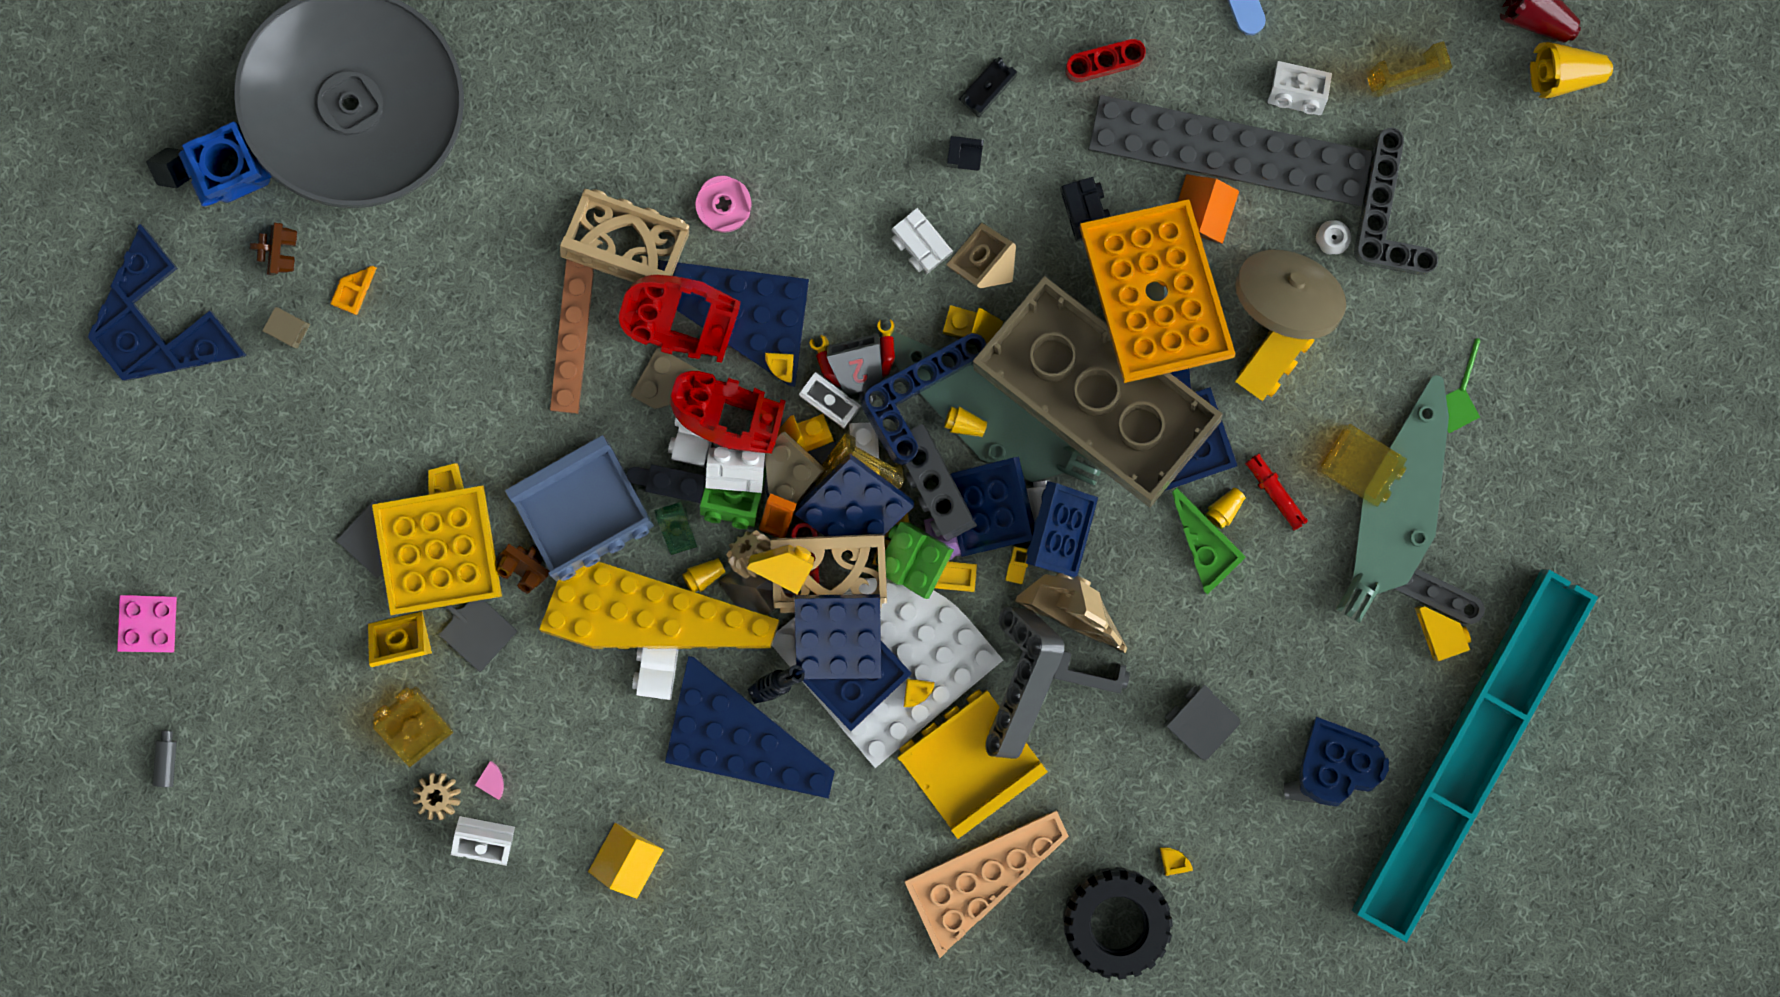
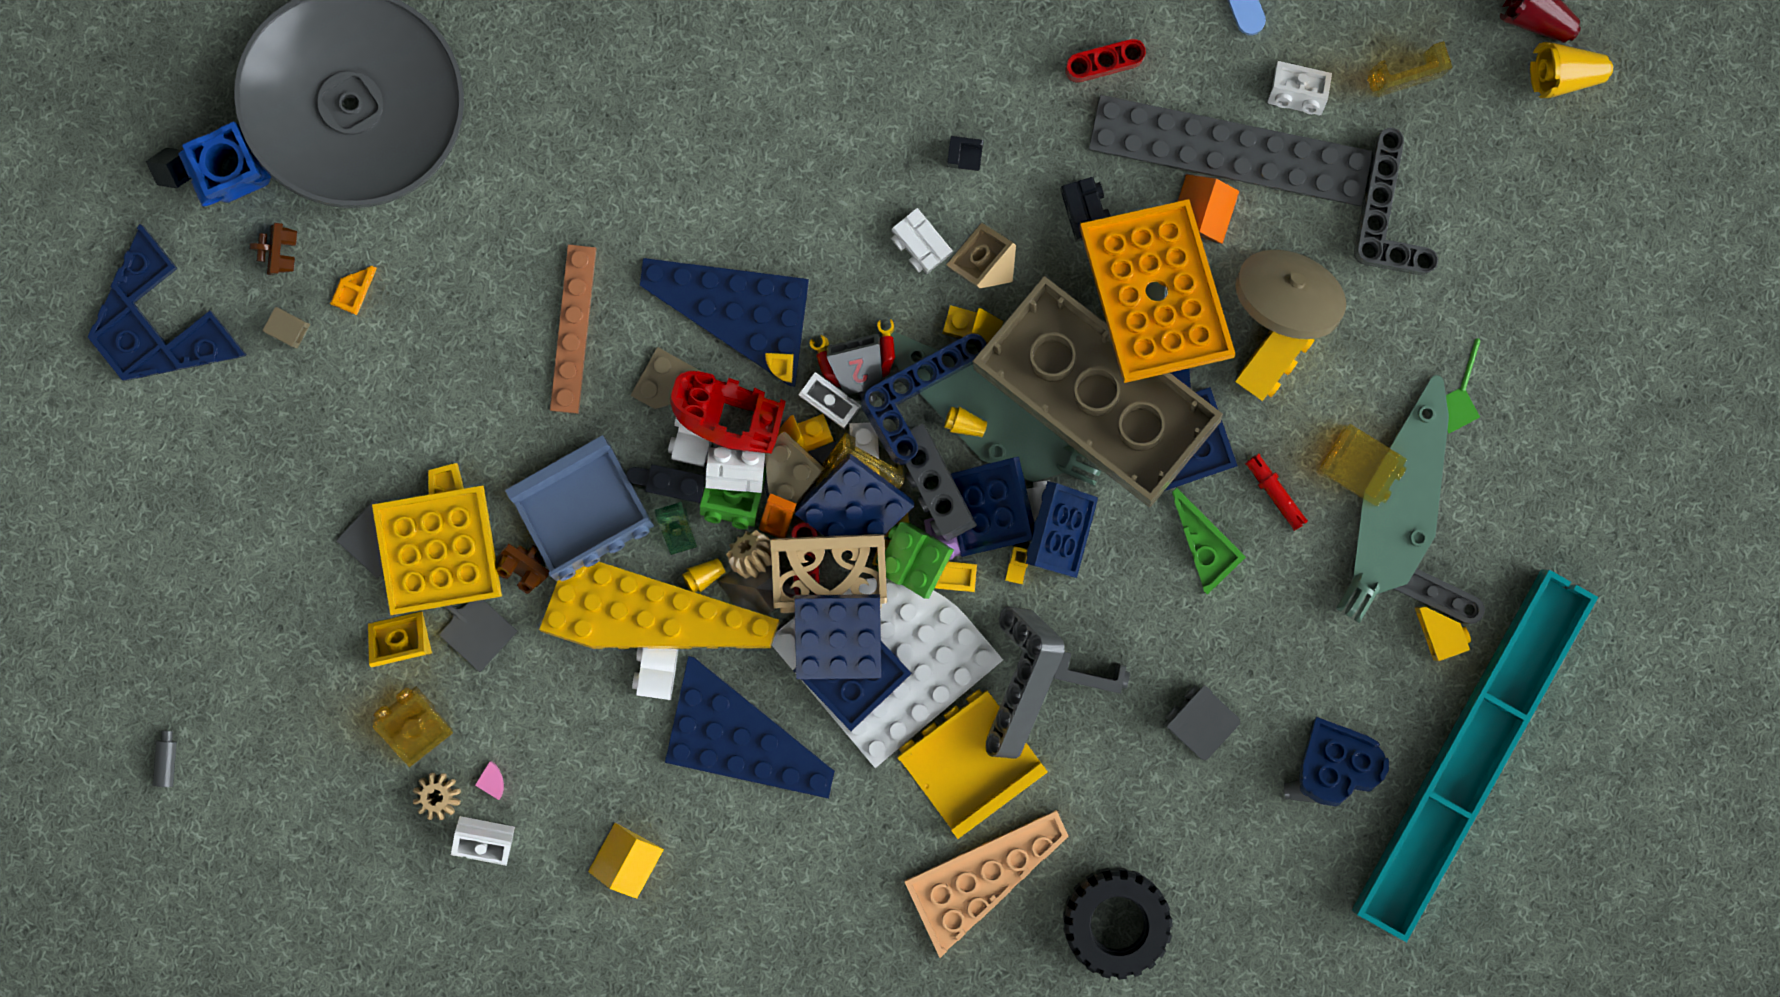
hinge [117,595,177,652] -> none
tan fence [560,189,689,283] -> none
red slope [619,275,740,363] -> none
bright pink plate [695,176,752,233] -> none
yellow slope [747,545,814,594] -> none
black hinge [747,665,805,704] -> none
yellow tile [903,679,935,707] -> none
black hinge [959,57,1017,118] -> none
tan wedge [1015,573,1127,653] -> none
yellow tile [1160,847,1193,876] -> none
yellow cone [1206,487,1246,529] -> none
white plate [1316,220,1351,255] -> none

